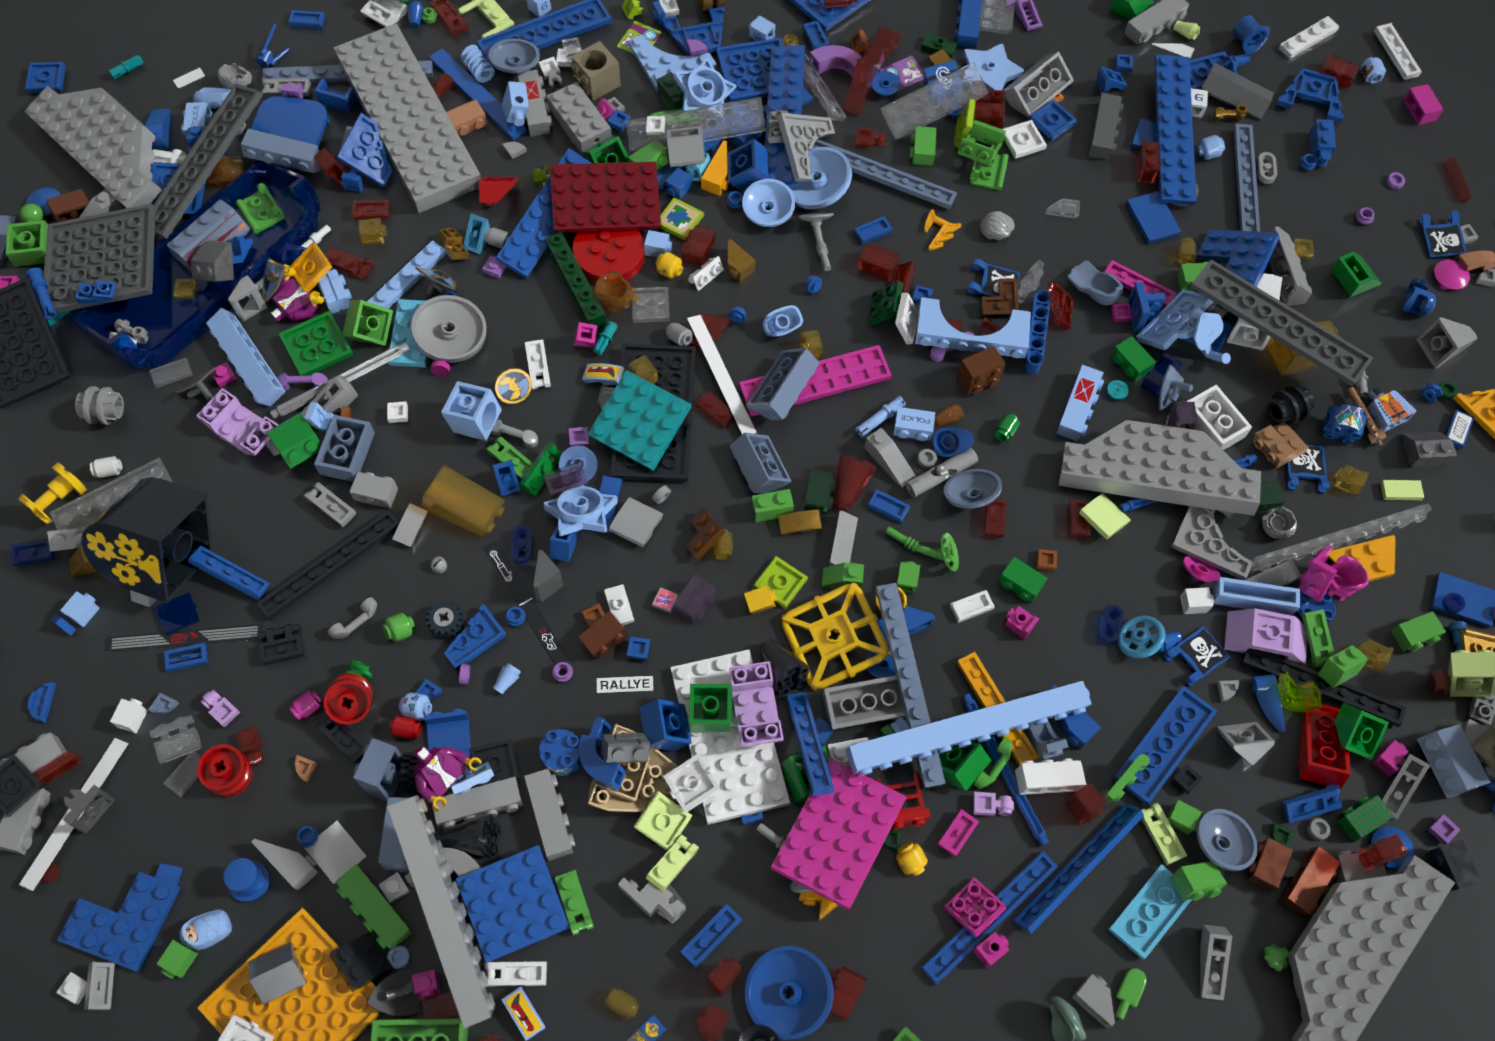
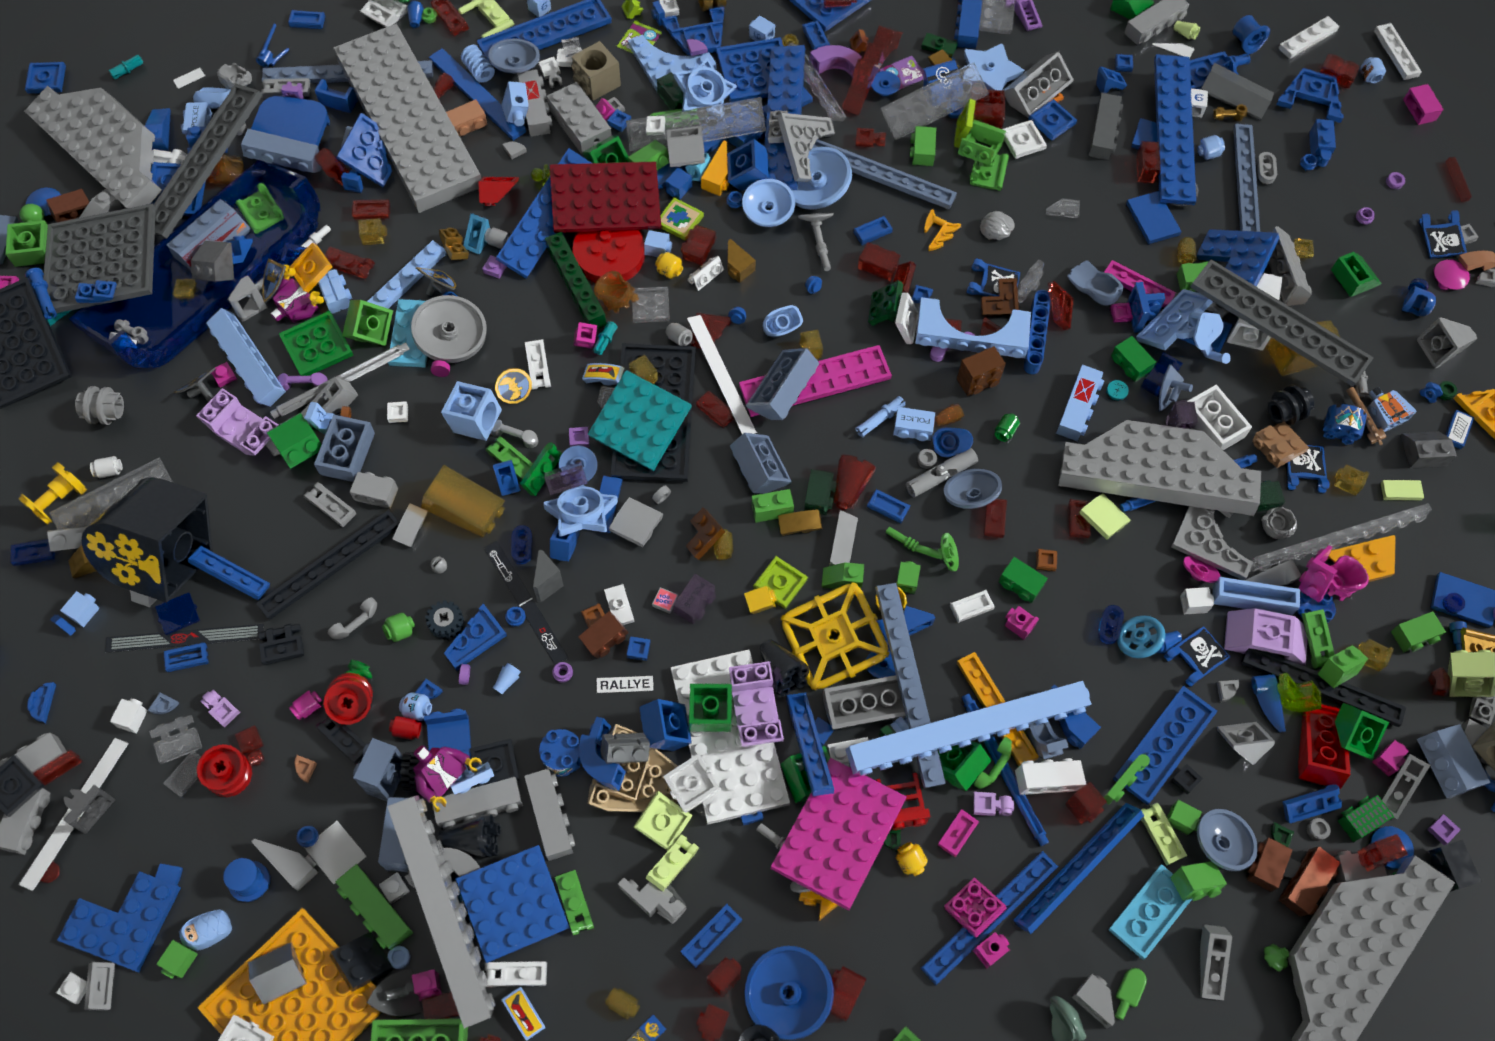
clear tile [150,358,193,388] -> none
light grey slope [865,428,916,488] -> none

